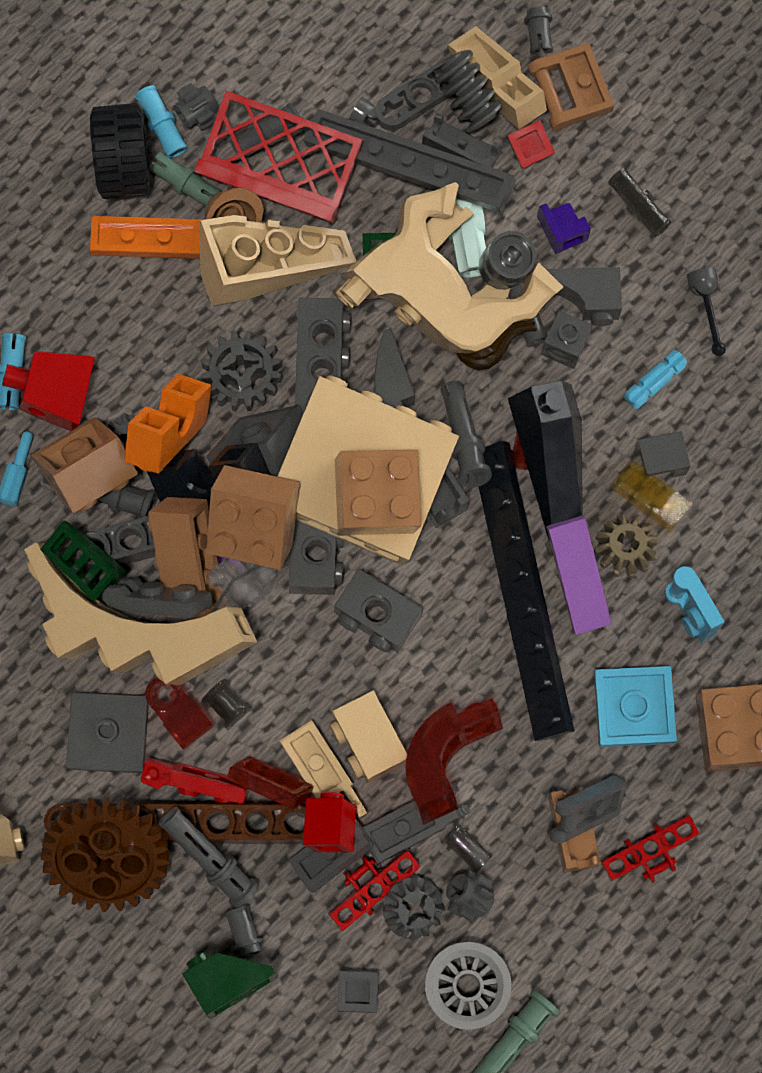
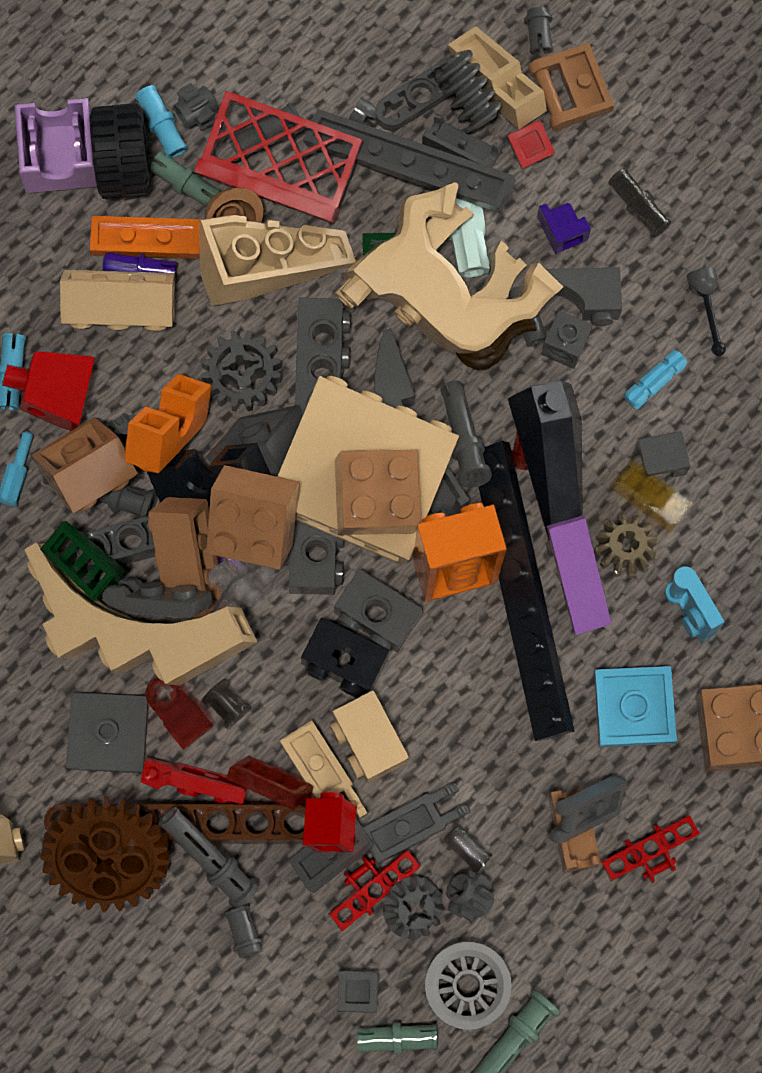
dark green slope [182,951,277,1019] -> none
clear red arch [405,698,503,825] -> none
dark grey wheel [479,231,536,290] -> none
none -> lavender piece [14,98,97,193]
none -> tan brick [60,270,175,331]
none -> dark purple axle [103,253,177,275]
none -> black brick [301,617,390,698]
none -> sand green pin [357,1022,438,1055]
none -> orange brick [413,503,507,602]

